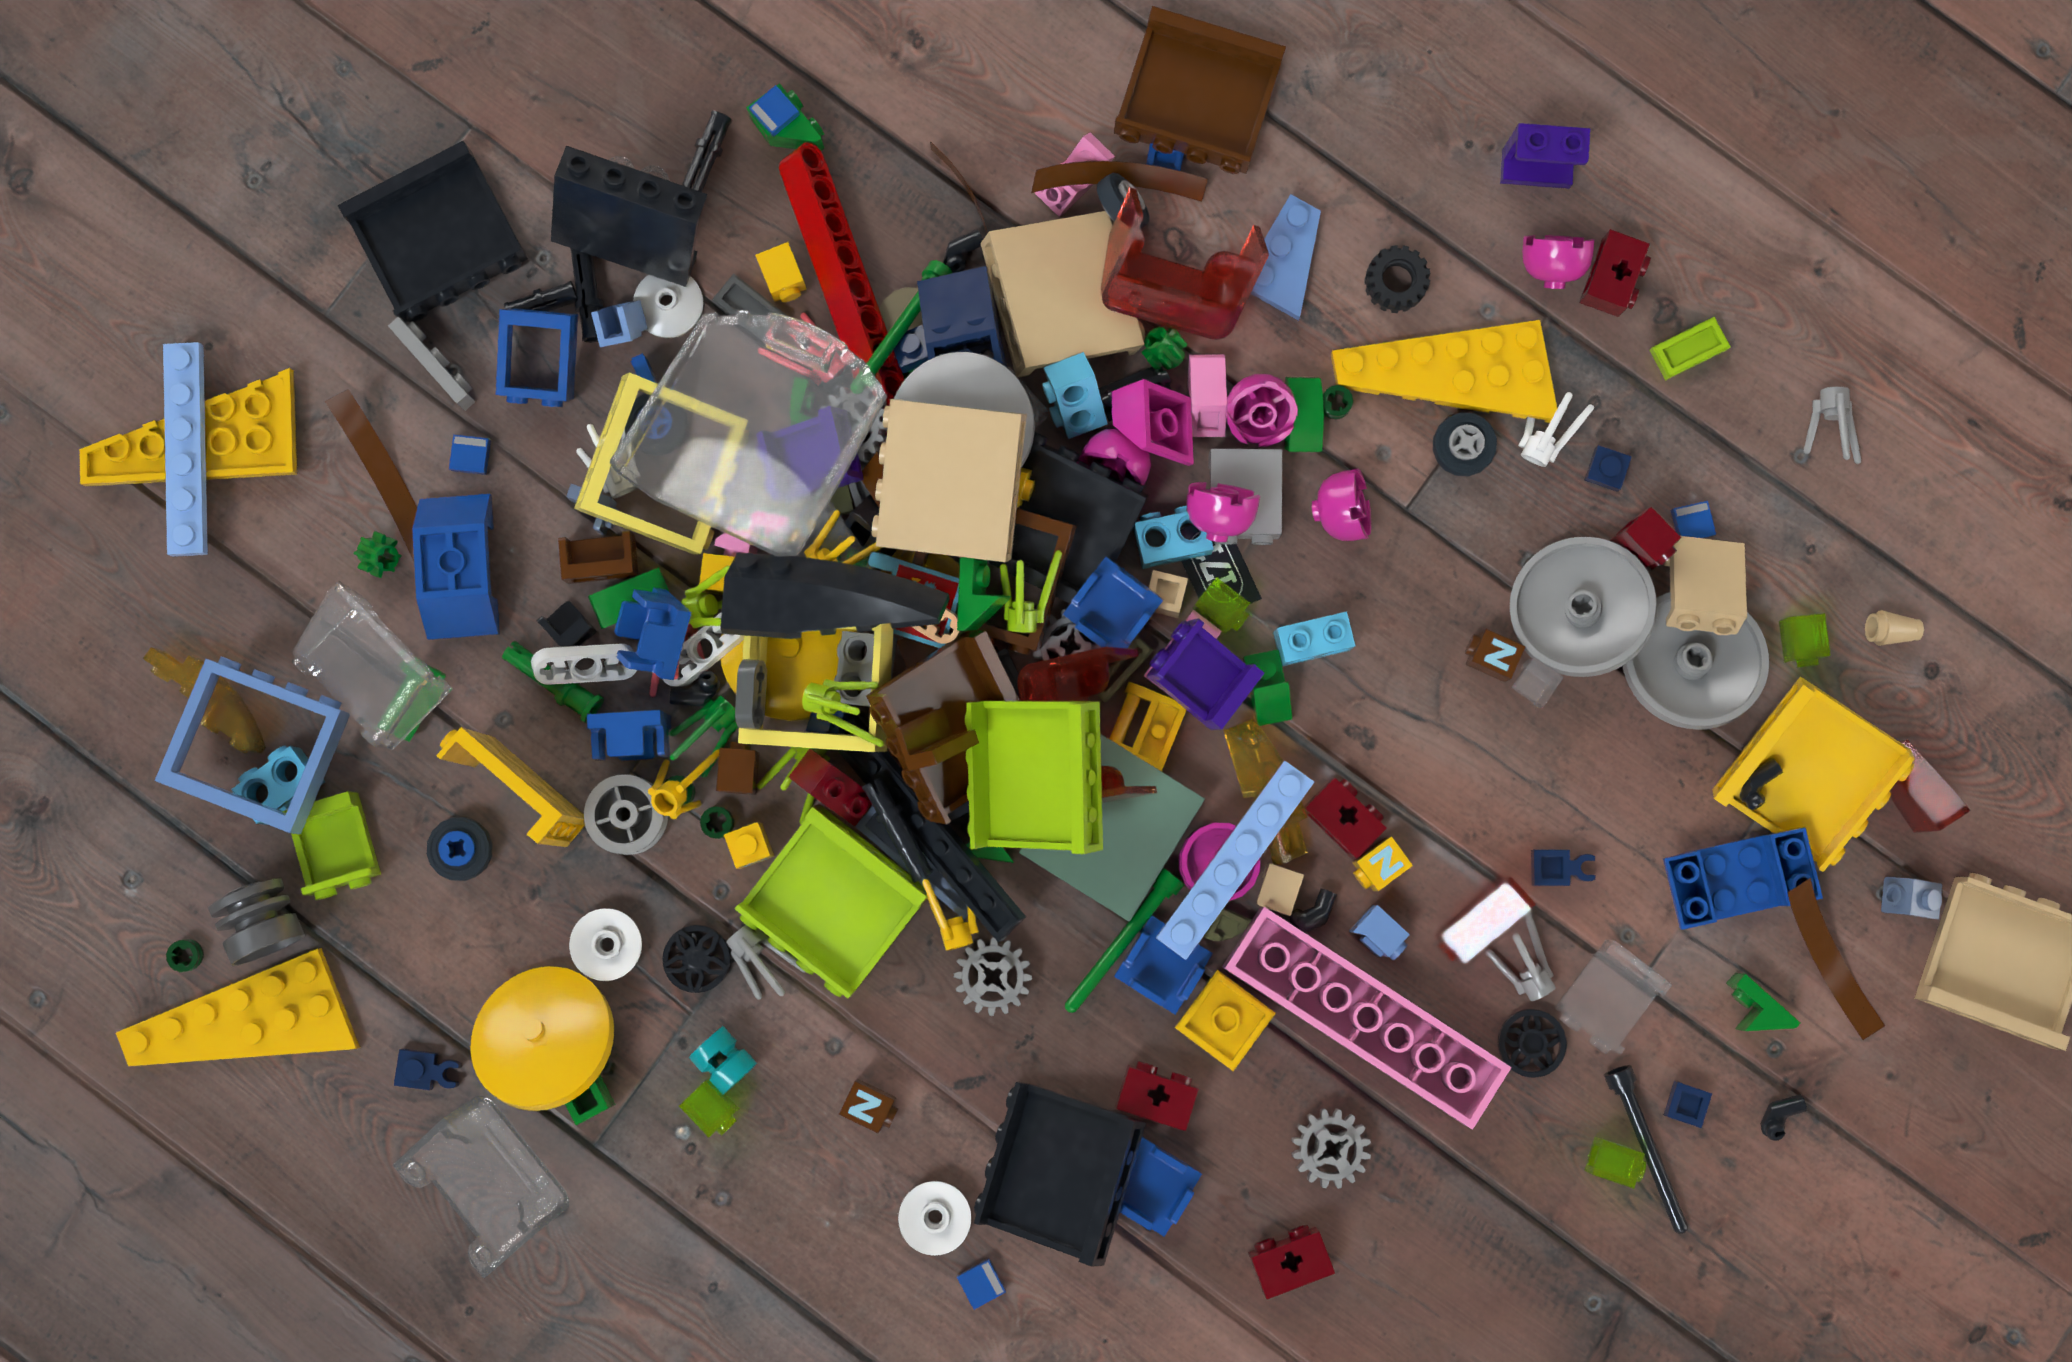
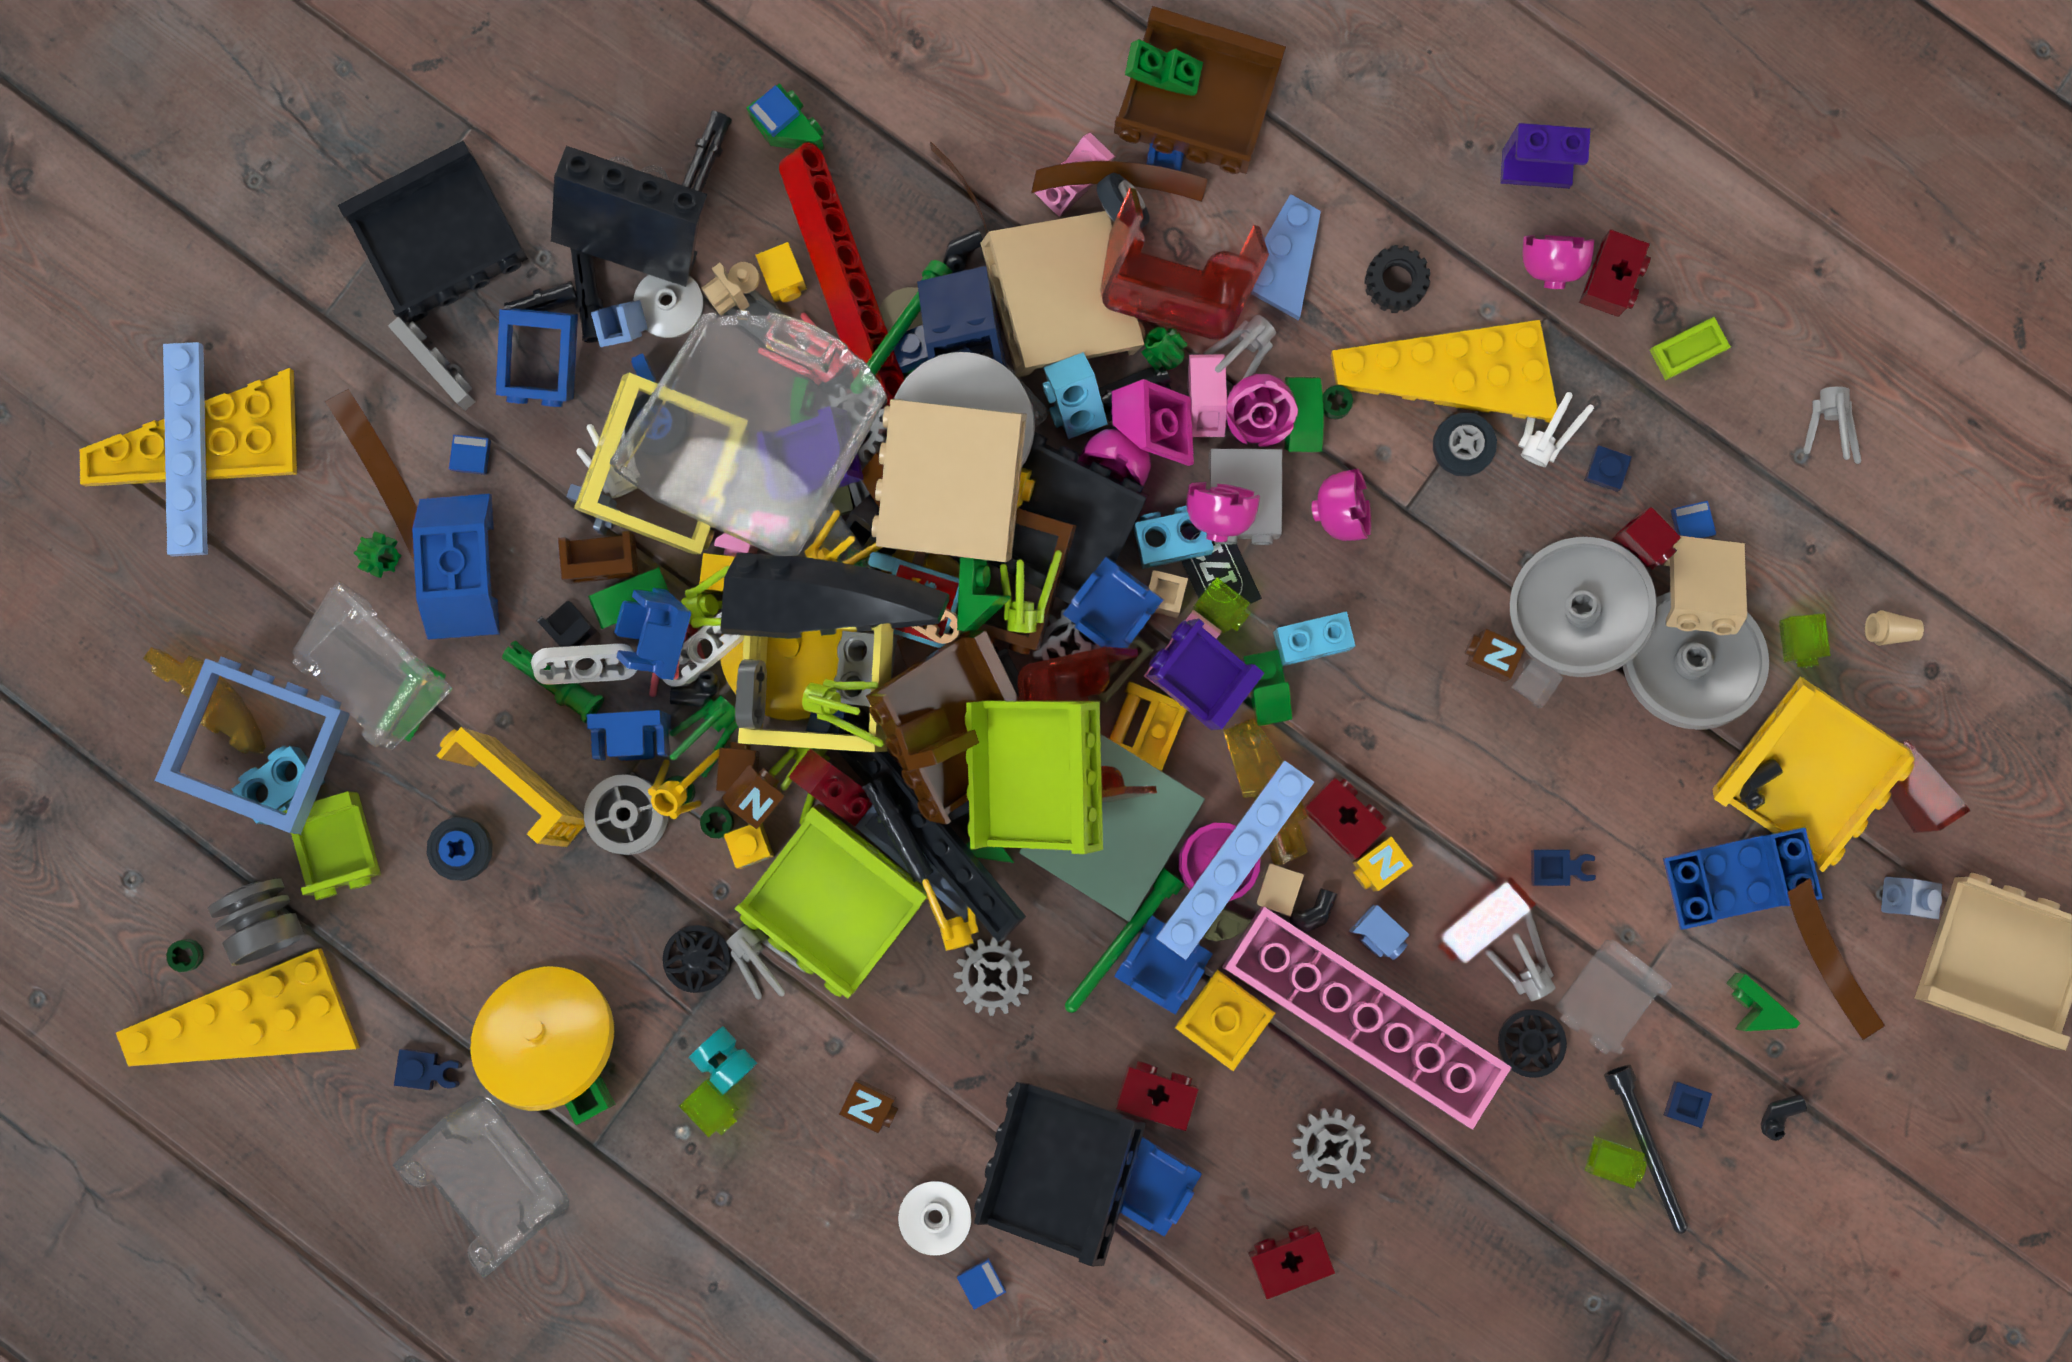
white dish [569,909,642,981] -> none
none -> tan hips [701,262,760,316]
none -> reddish brown brick [722,764,785,829]
none -> green slope [1124,39,1203,96]
none -> light grey plant [1203,315,1276,378]

